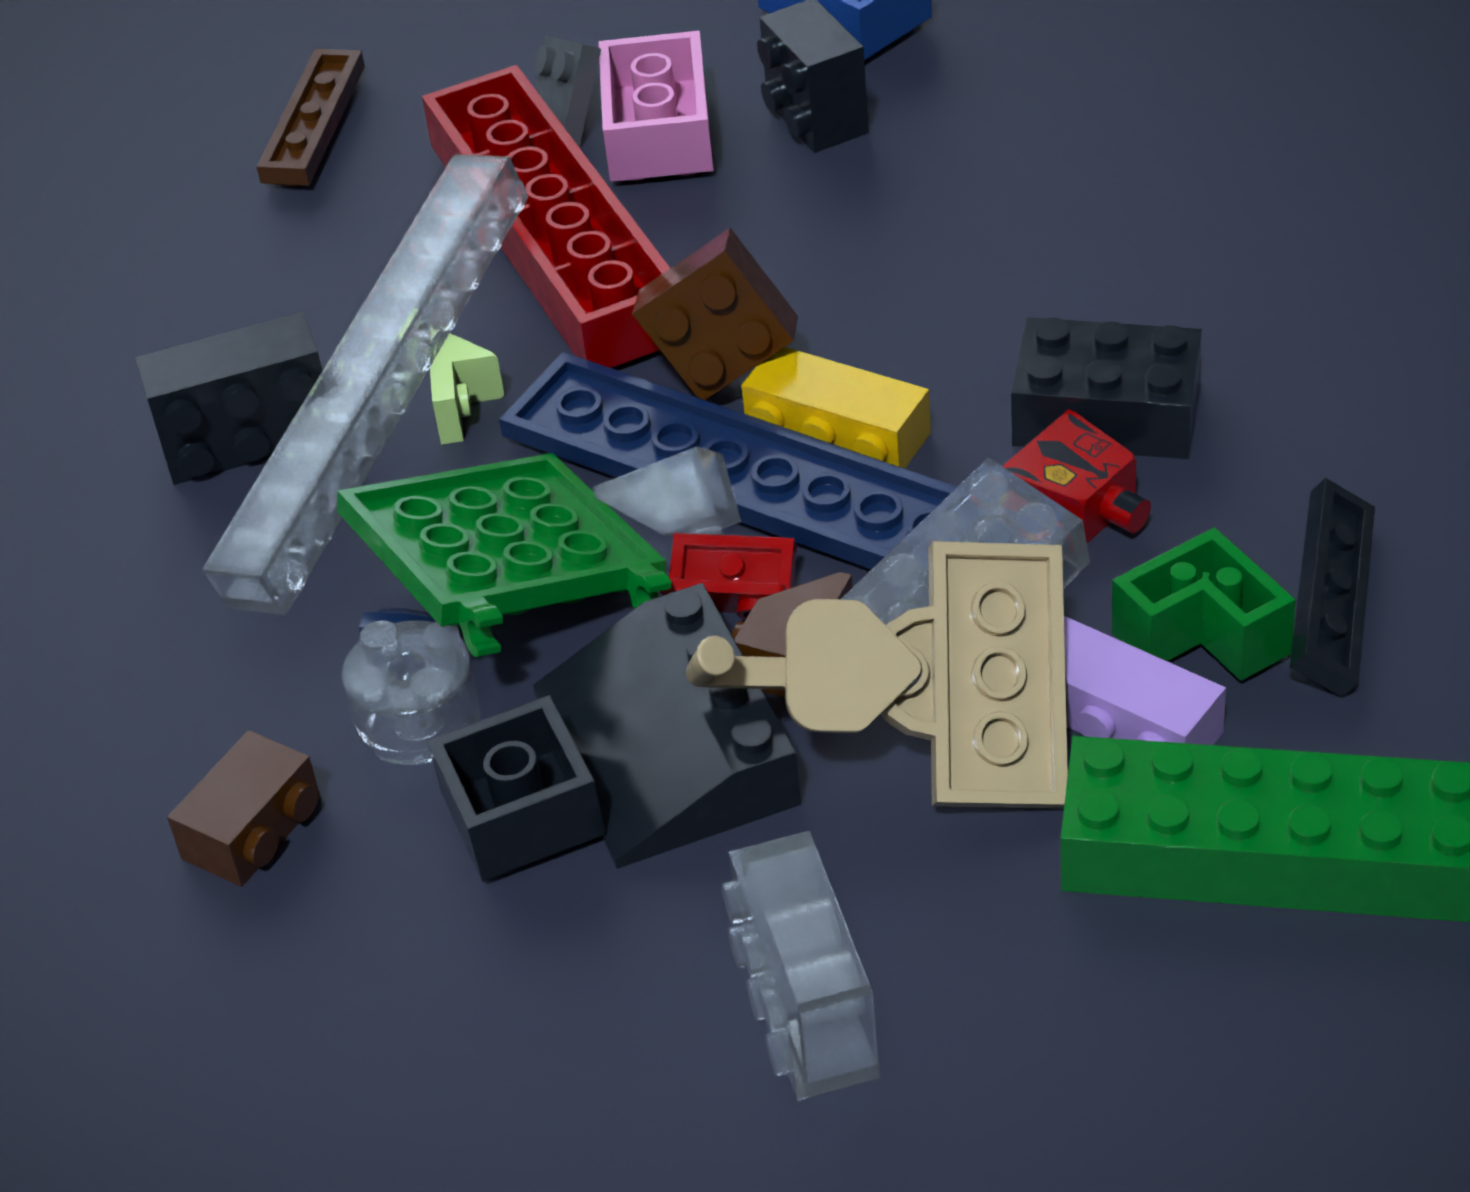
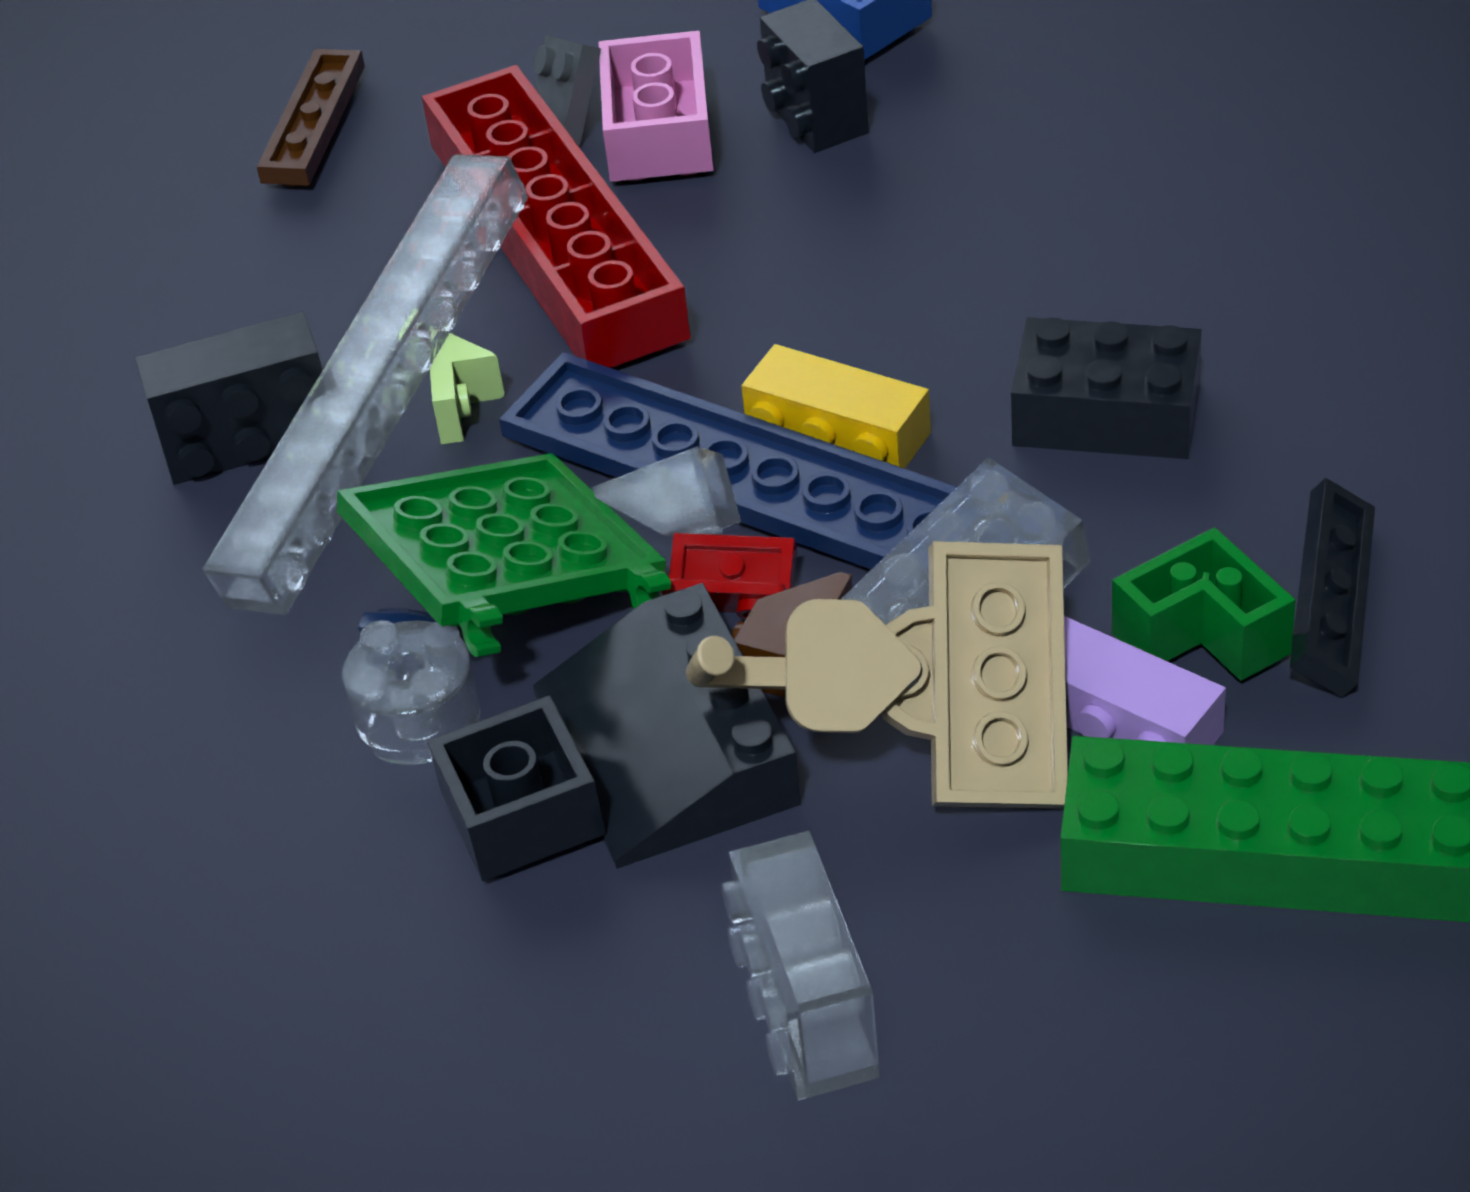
brick [167,730,321,887] -> none
reddish brown brick [632,228,798,400] -> none
red torso [997,409,1151,544] -> none

